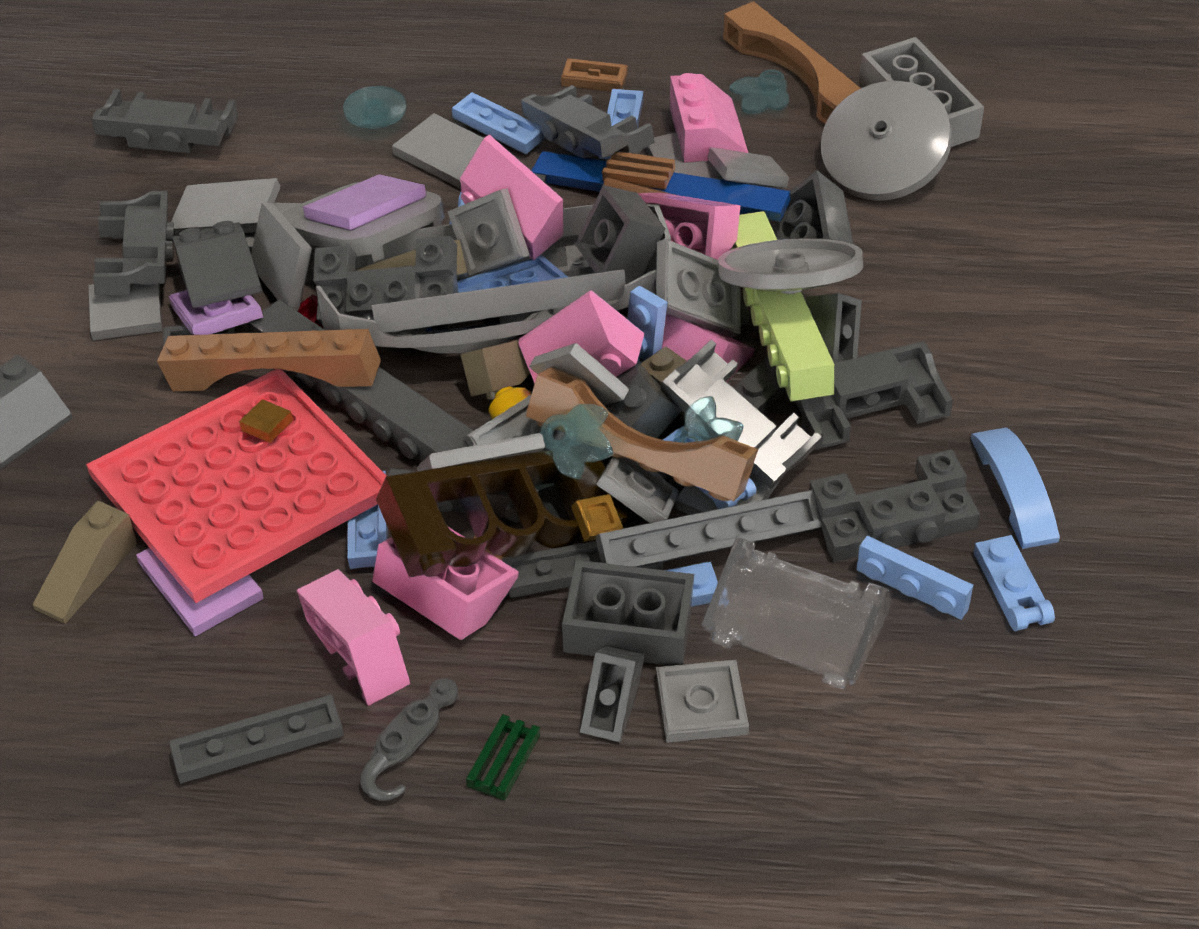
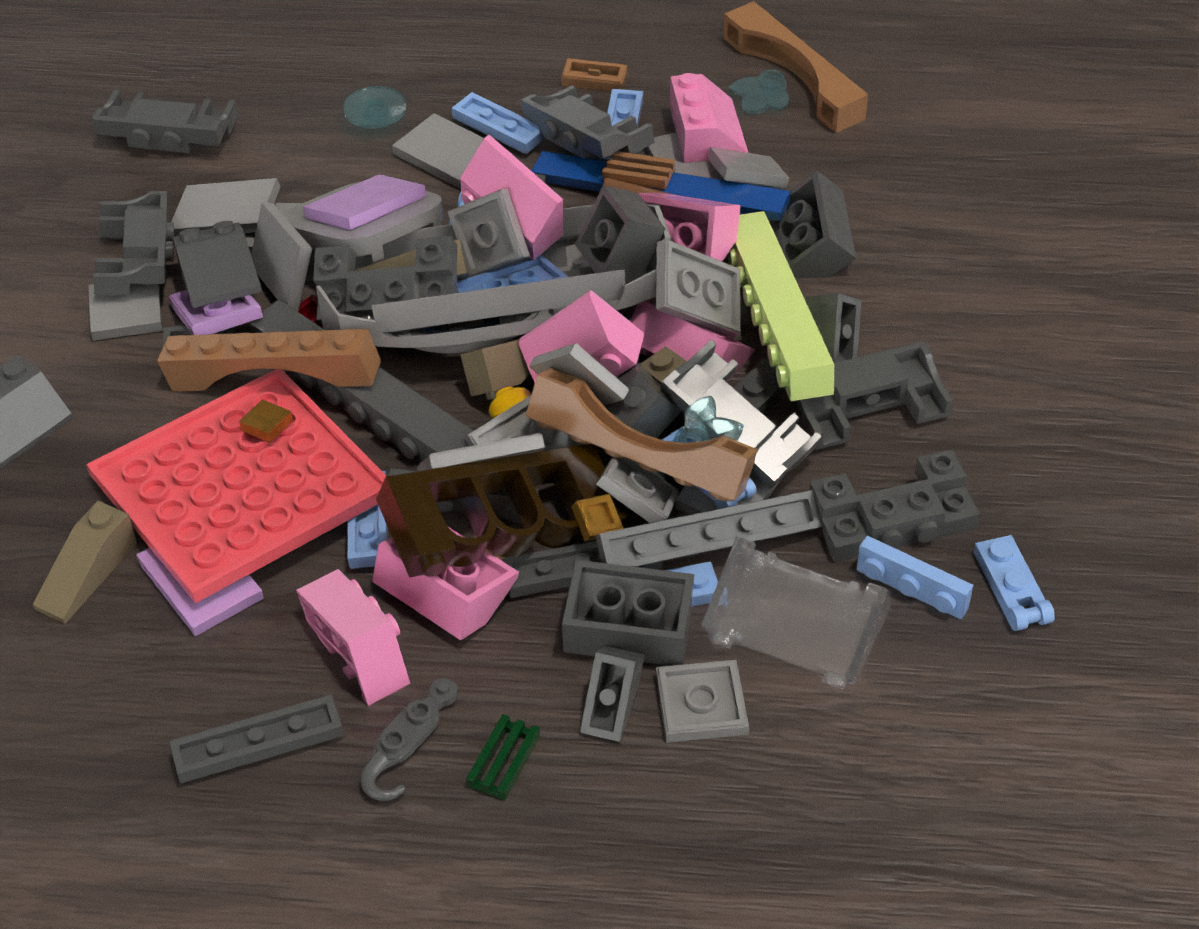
clear light blue plate [540,404,614,479] -> none
light blue plate [627,285,668,364] -> none
light grey dish [718,239,863,294] -> none
light grey dish [821,81,952,201] -> none
light grey brick [859,37,984,147] -> none
light blue slope [970,427,1060,549] -> none

